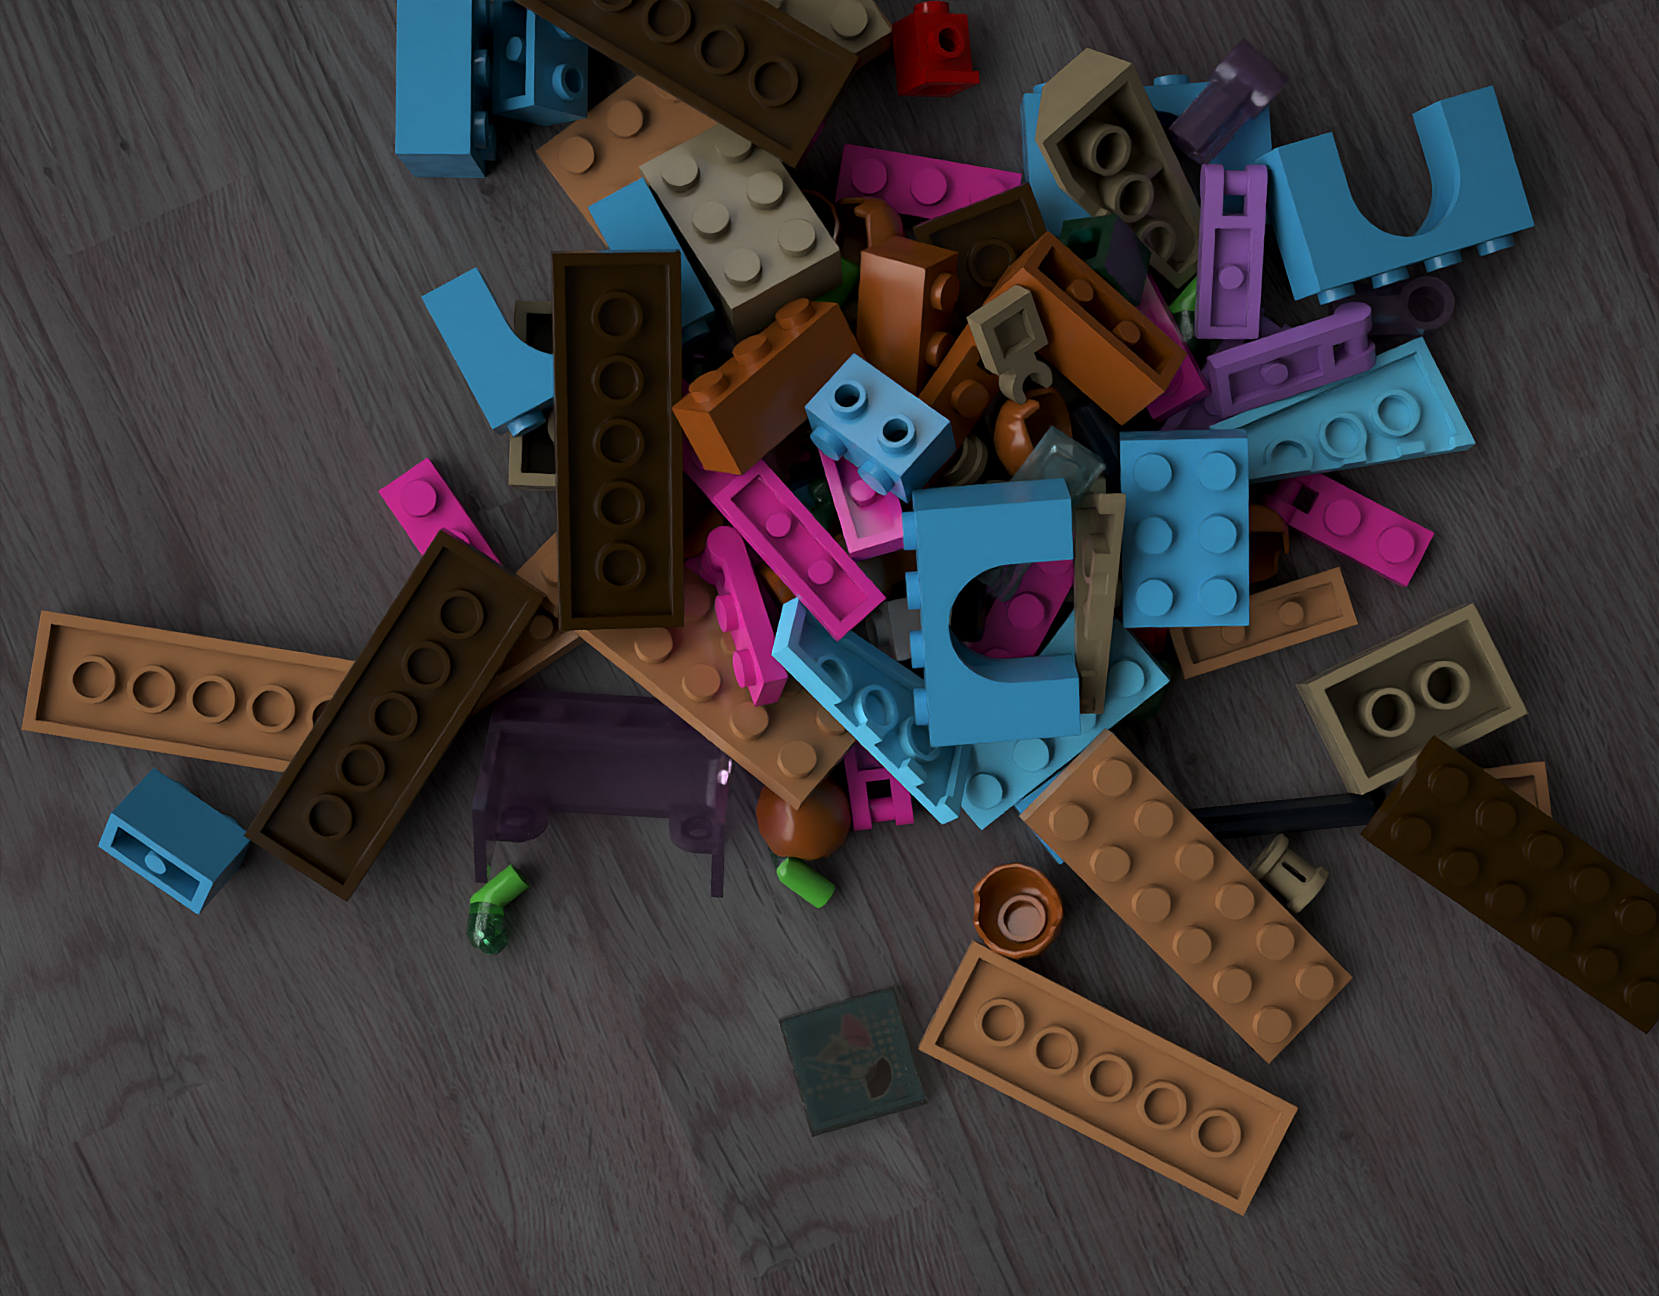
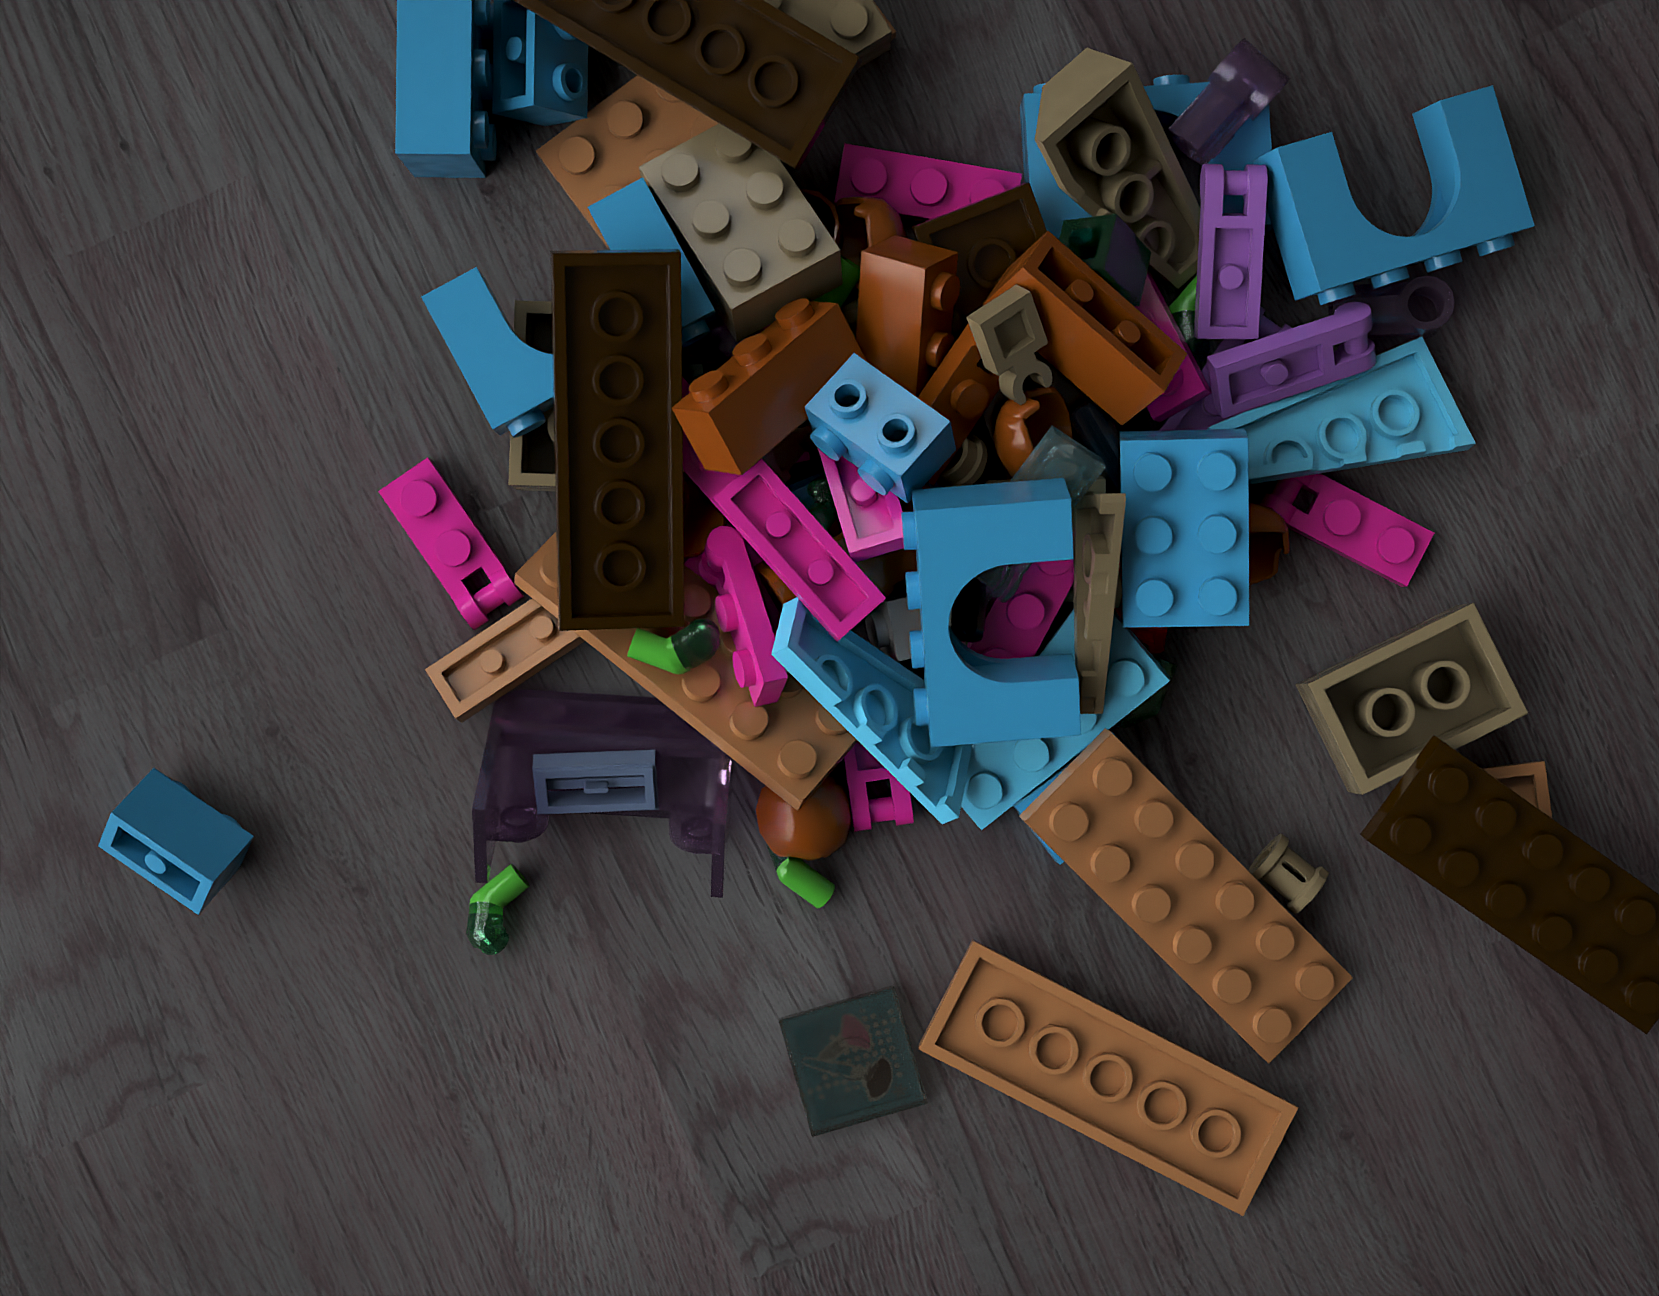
medium nougat plate [21,610,355,772] -> none
dark brown plate [243,527,547,902] -> none
red brick [891,1,980,97] -> none
dark orange hair [973,862,1064,960] -> none
medium nougat plate [1167,566,1358,679] -> none
black axle [1188,792,1376,840] -> none
none -> sand blue tile [532,749,659,815]
none -> arm [627,618,720,674]

